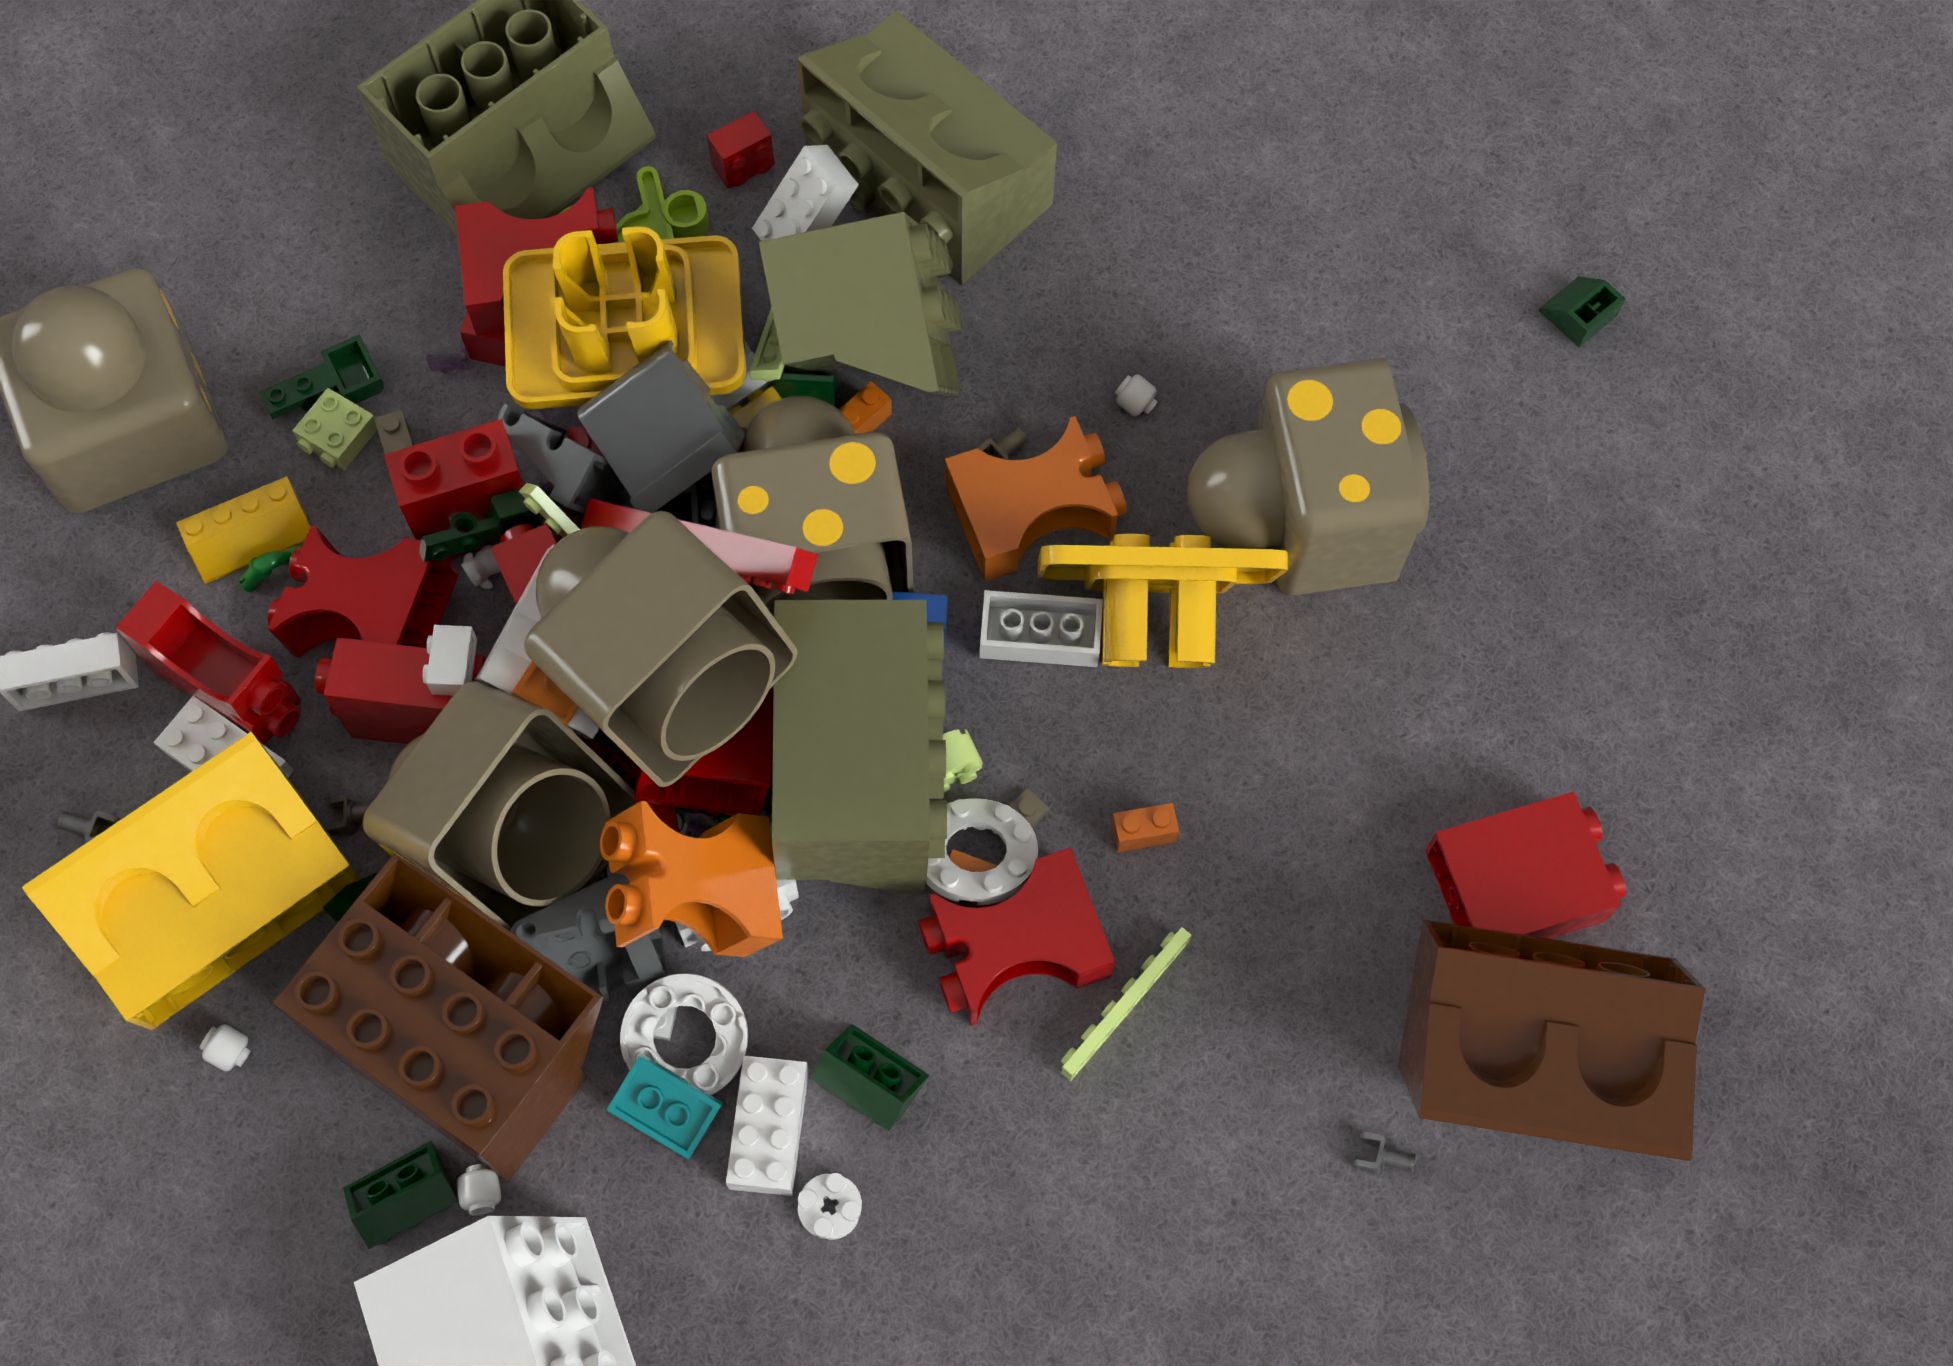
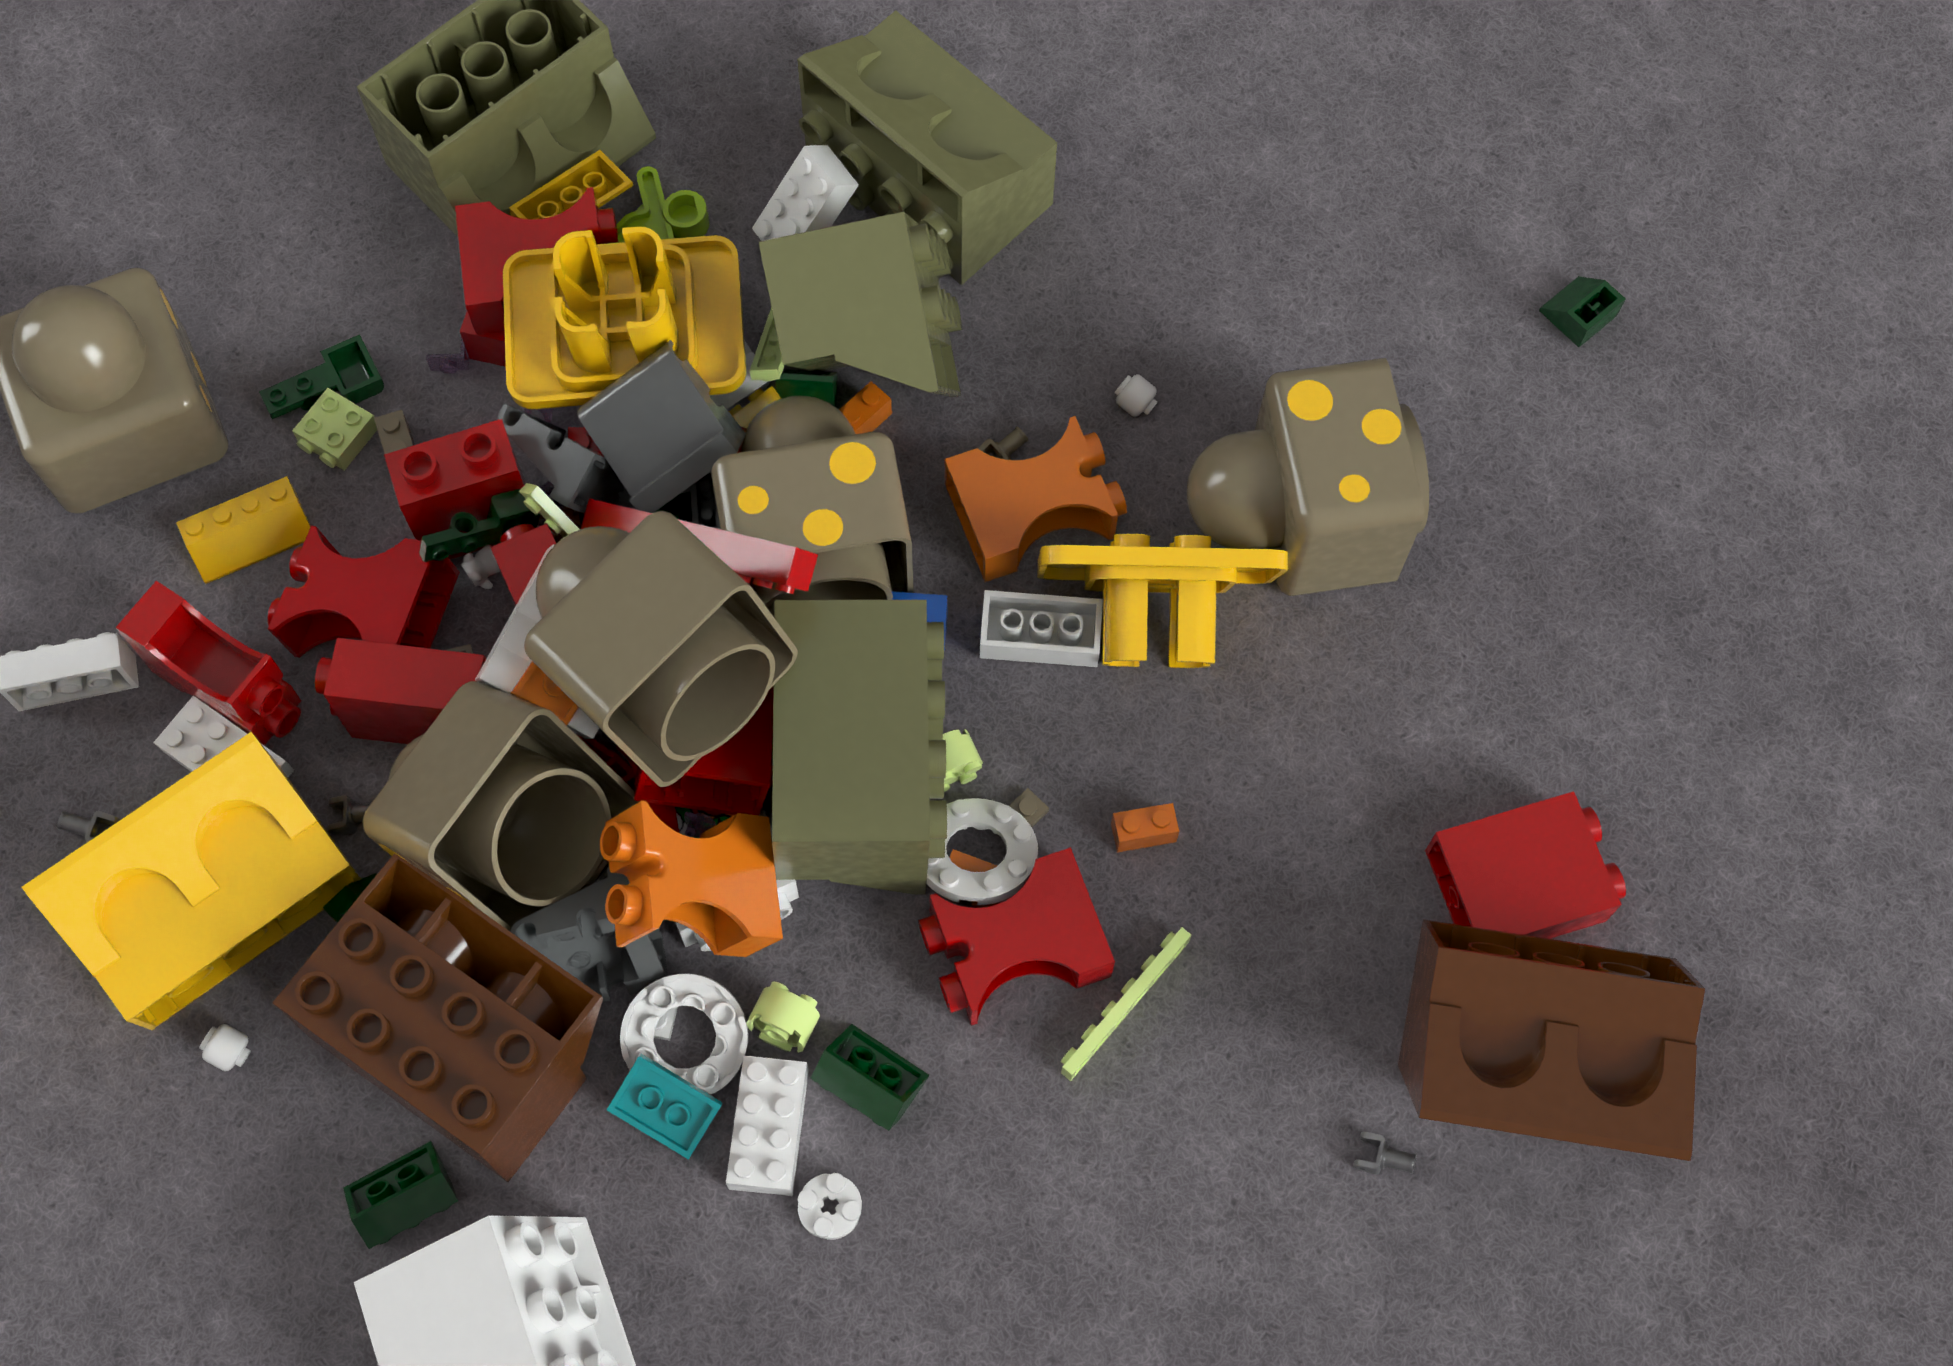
green piece [238,546,300,592] -> none
white brick [422,625,477,696] -> none
white head [457,1164,501,1216] -> none
red brick [707,111,775,189] -> none
none -> yellow slope [509,150,634,220]
none -> yellowish green brick [746,981,820,1052]

